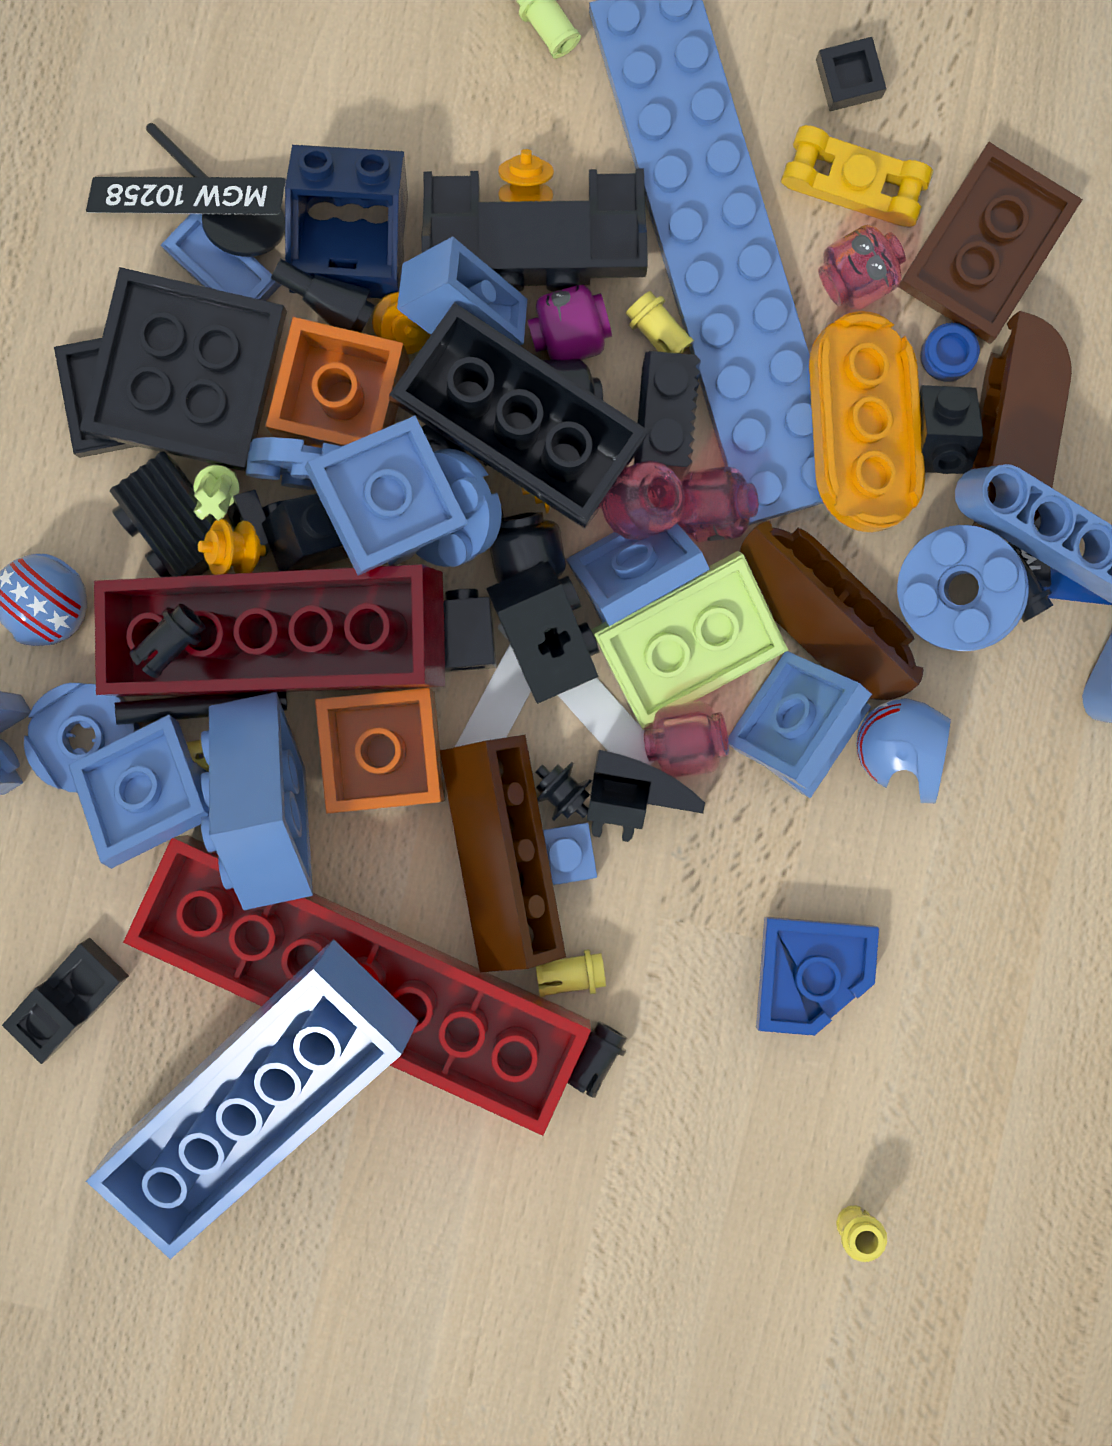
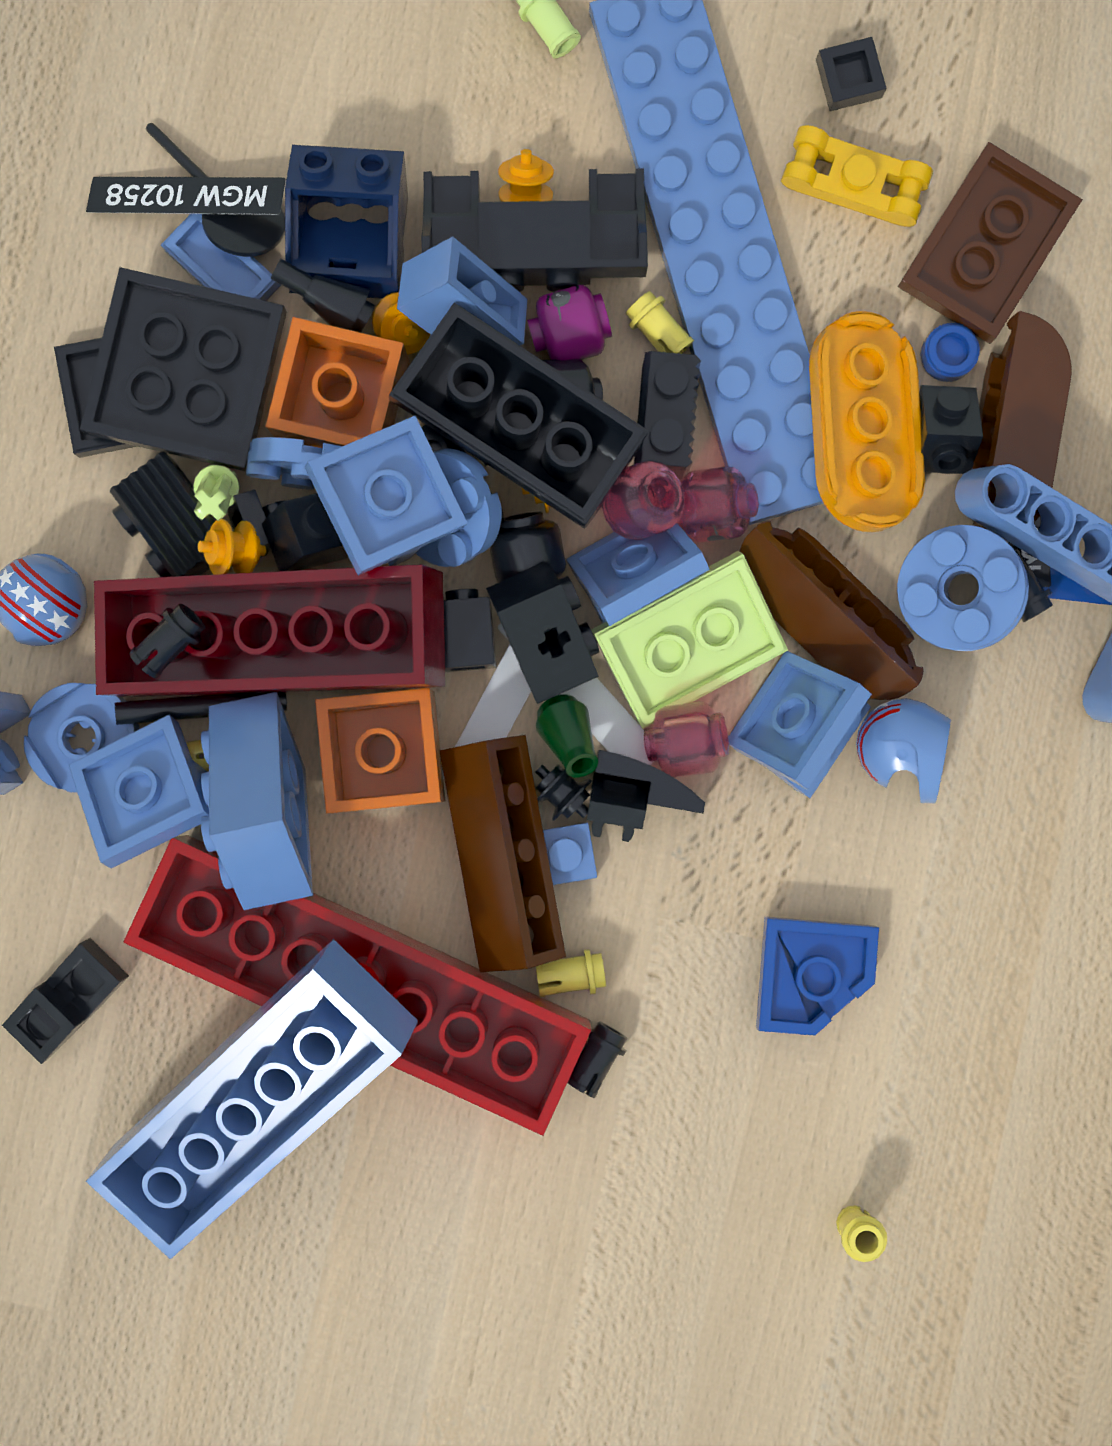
clear pink head [818,224,906,310] -> none
none -> dark green cone [536,694,599,778]

